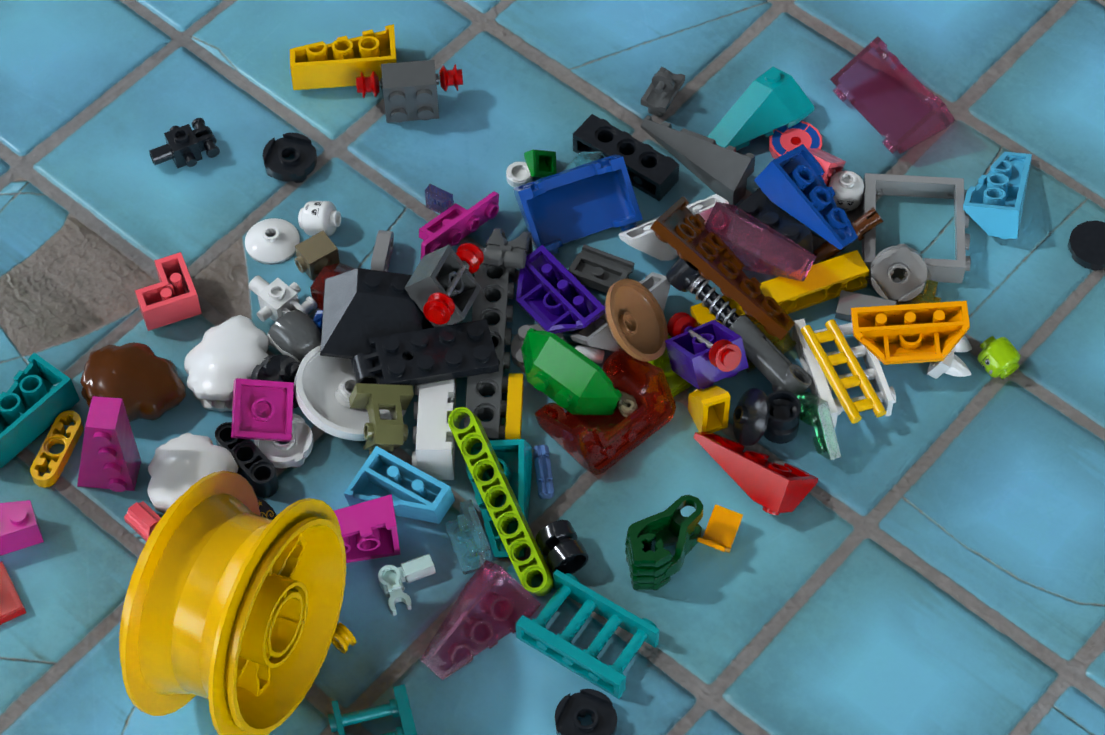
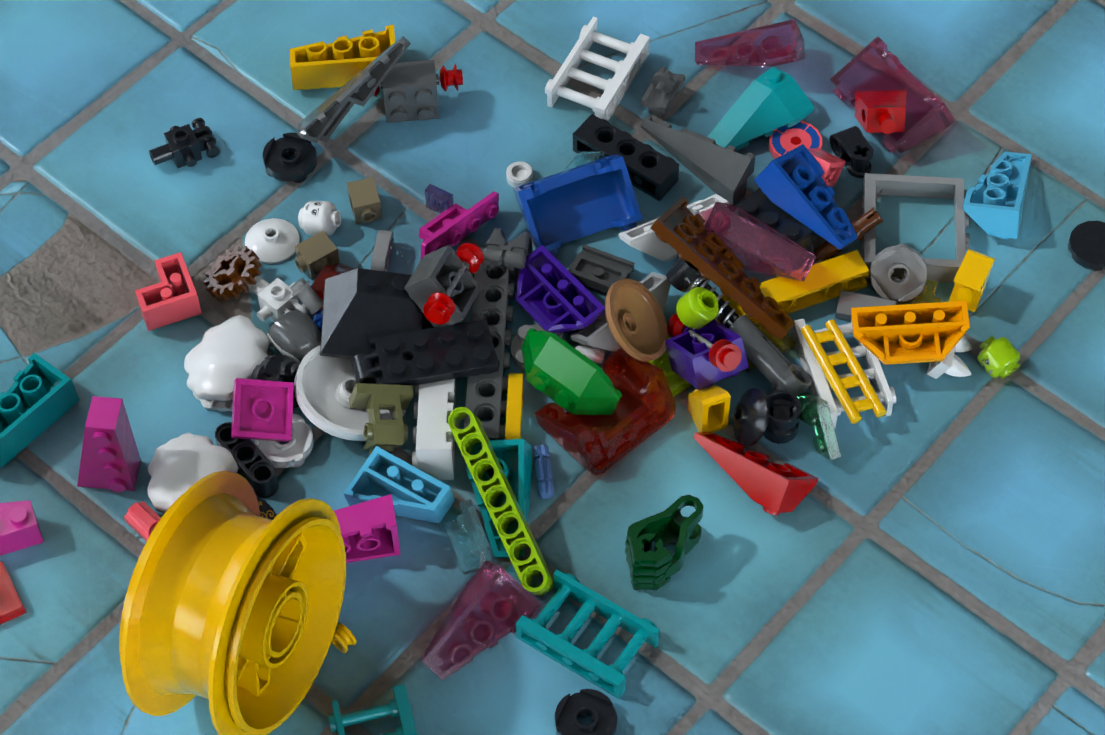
yellow beam [30,410,84,488] -> none
reddish brown piece [80,342,186,422] -> none
light aqua bar [378,553,436,616] -> none
green slope [524,150,557,178] -> none
black wheel [536,520,588,574] -> none
dark tan arm [617,390,638,418] -> none
light orange bracket [697,505,743,553] -> none
white head [828,171,864,211] -> none
none -> reddish brown gear [203,246,262,302]
none -> light grey pin [290,278,323,314]
none -> dark grey wedge [298,36,411,143]
none -> dark tan brick [346,177,382,224]
none -> white fence [545,17,650,121]
none -> lime head [676,287,719,329]
none -> clear pink wedge [695,19,805,67]
none -> black piece [829,126,874,178]
none -> red torso [854,90,907,134]
none -> yellow slope [948,249,995,312]

